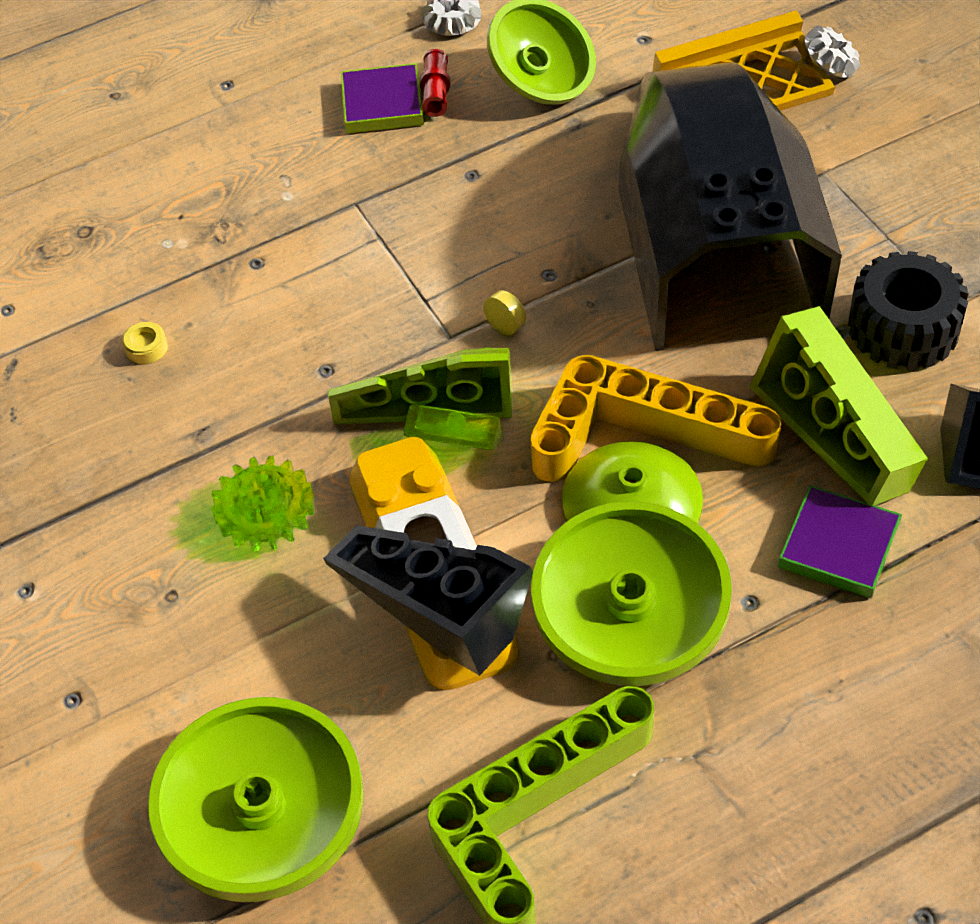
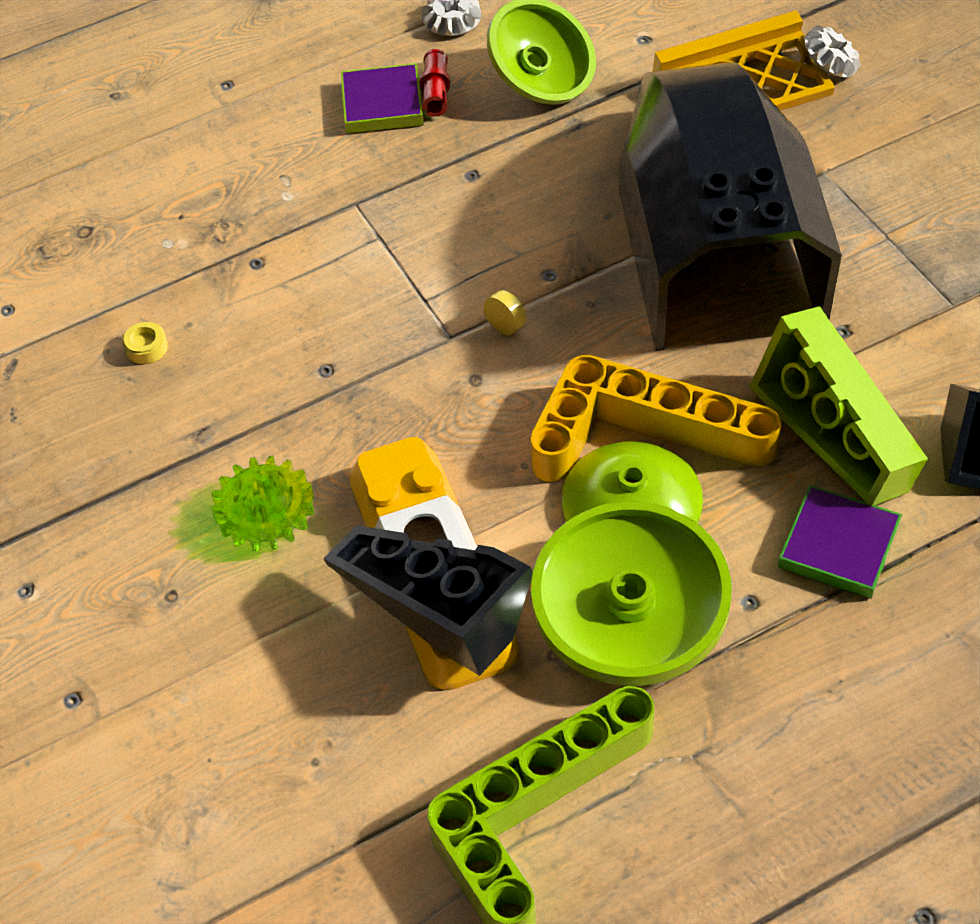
lime dish [148,697,364,902] -> none
lime wedge [328,347,512,424] -> none
clear neon green slope [404,404,504,450] -> none
black tyre [848,251,968,370] -> none

